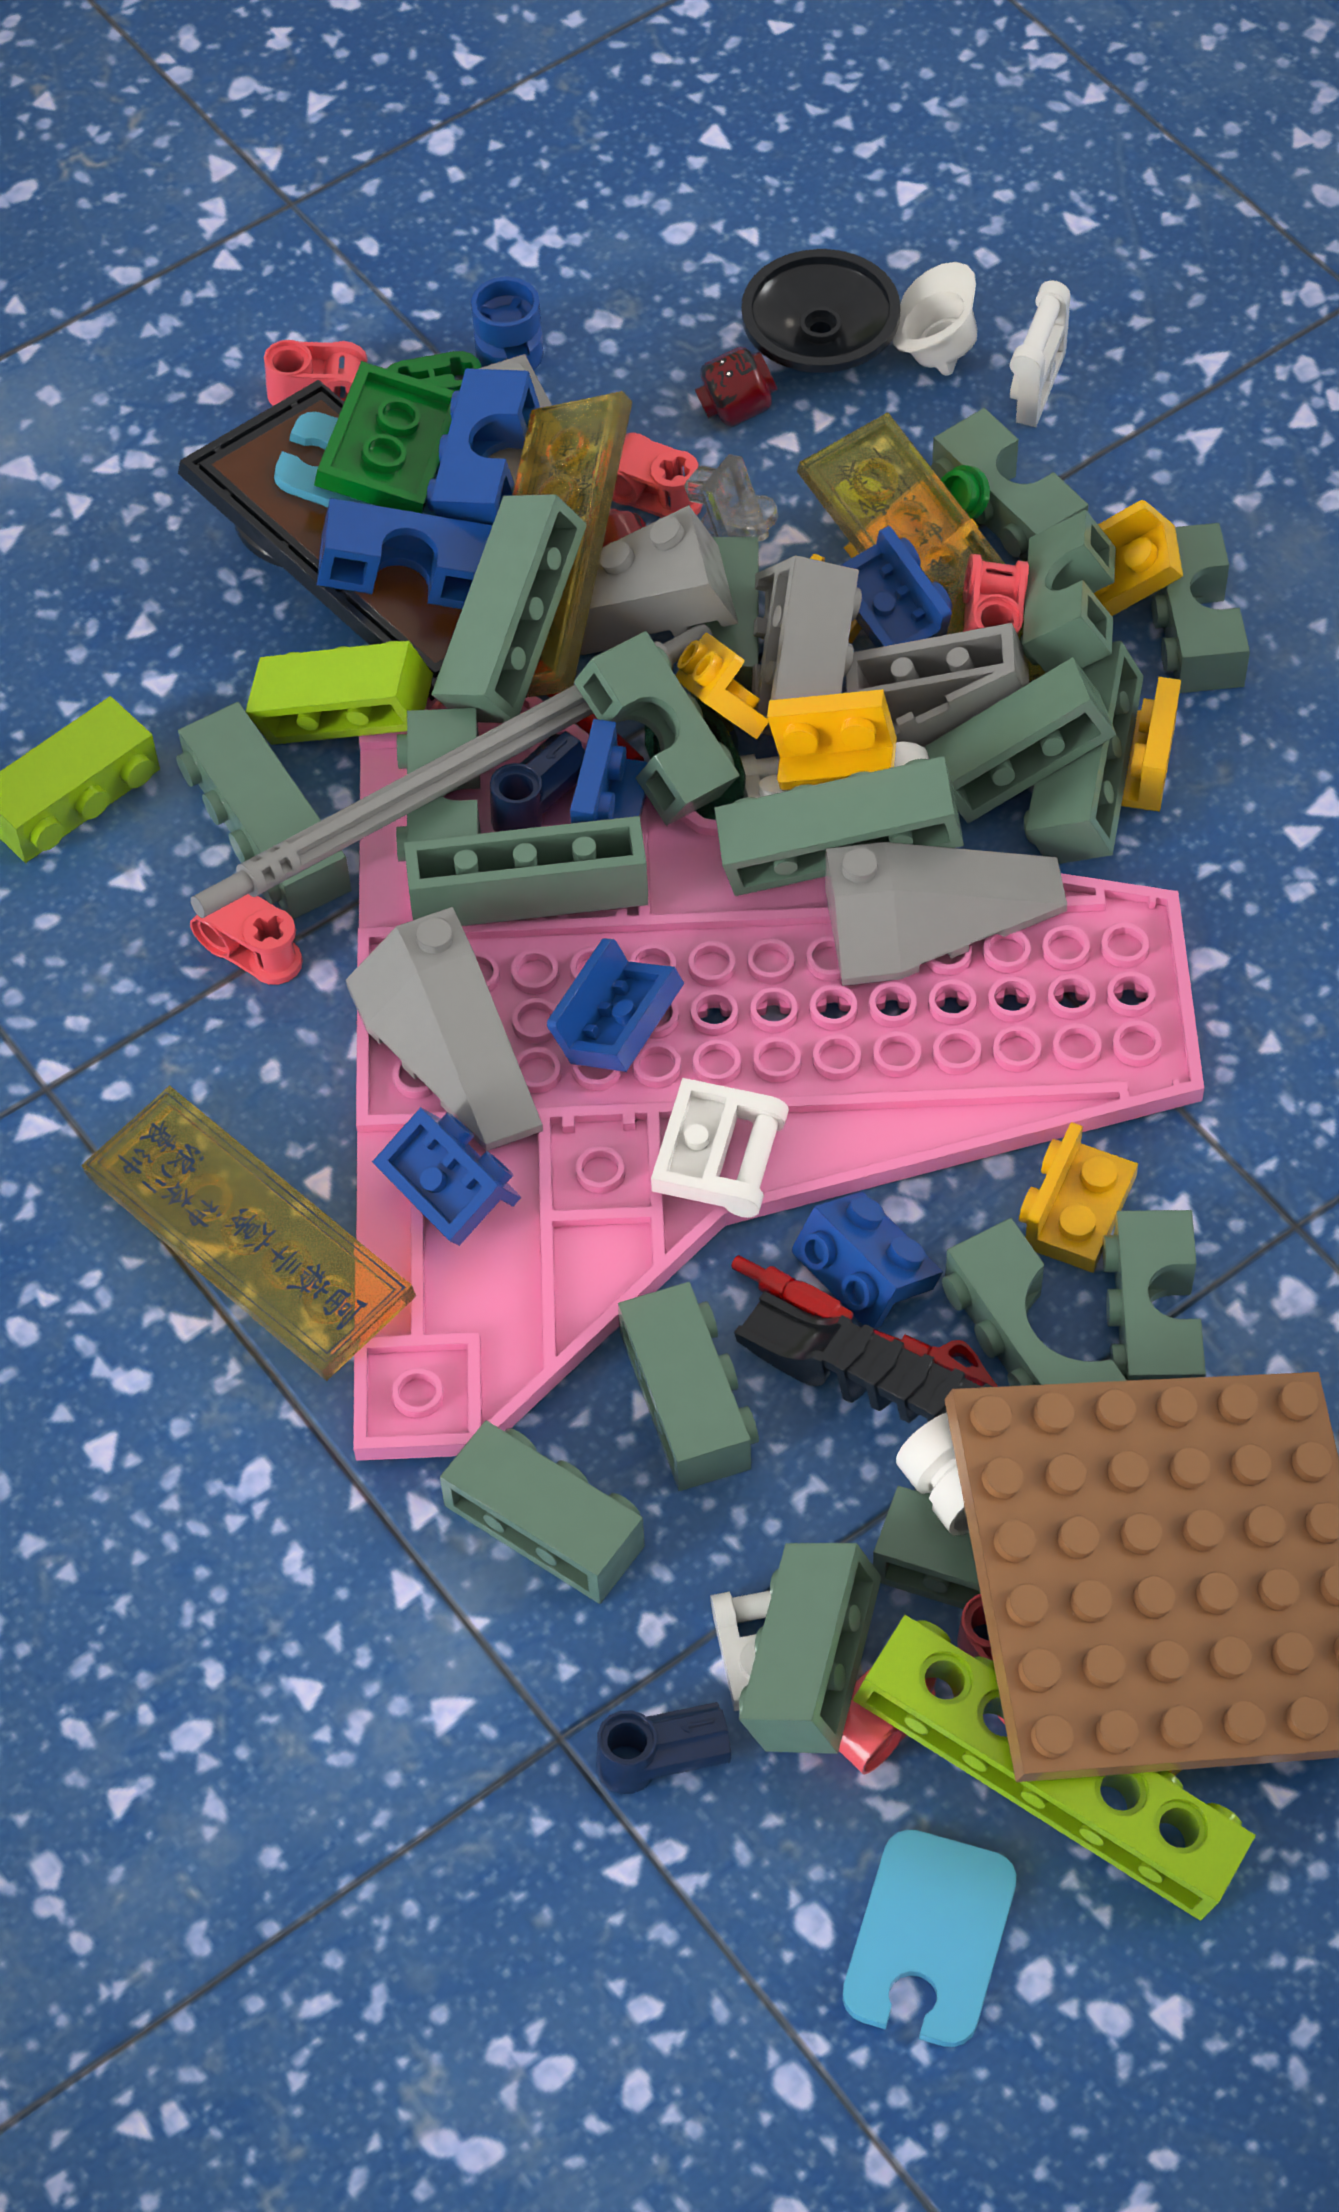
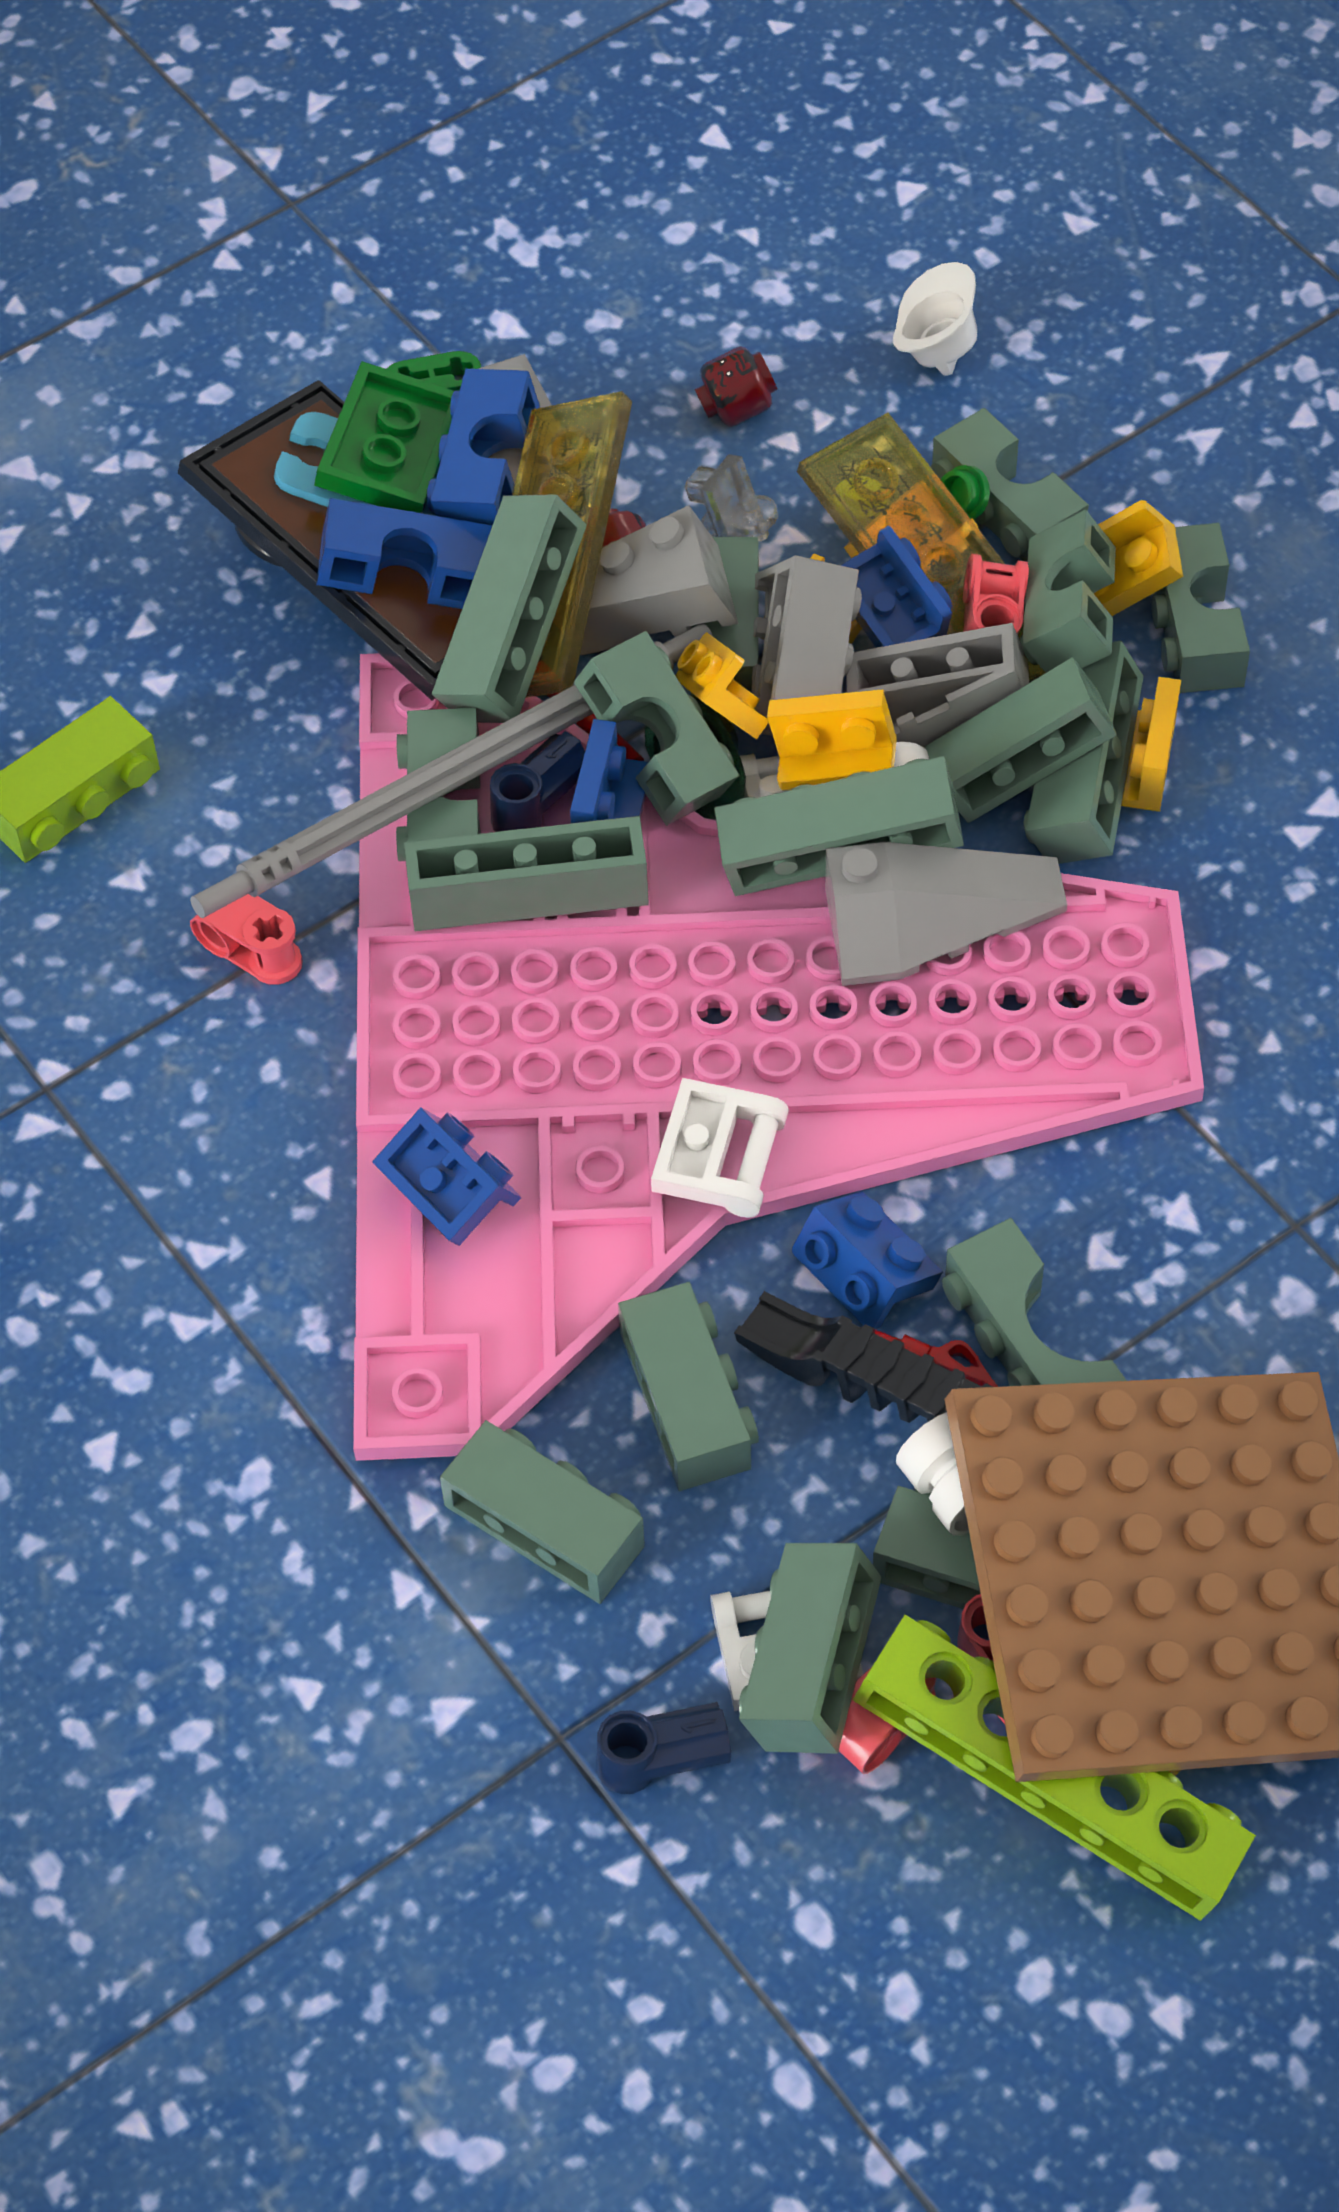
clear yellow tile [81,1085,417,1381] -> none
sand green brick [176,701,352,919] -> none
lime brick [245,641,433,745] -> none
coral piece [264,340,368,406] -> none
light grey wedge [346,907,543,1151] -> none
blue wheel [471,276,544,371] -> none
blue bracket [547,938,684,1072] -> none
coral piece [595,432,703,518] -> none
red hand [731,1255,854,1320] -> none
black dish [741,249,900,373] -> none
medium azure piece [843,1829,1017,2047] -> none
white plate [1010,280,1071,427] -> none
yellow bracket [1019,1122,1138,1273] -> none
sand green arch [1103,1210,1206,1381] -> none

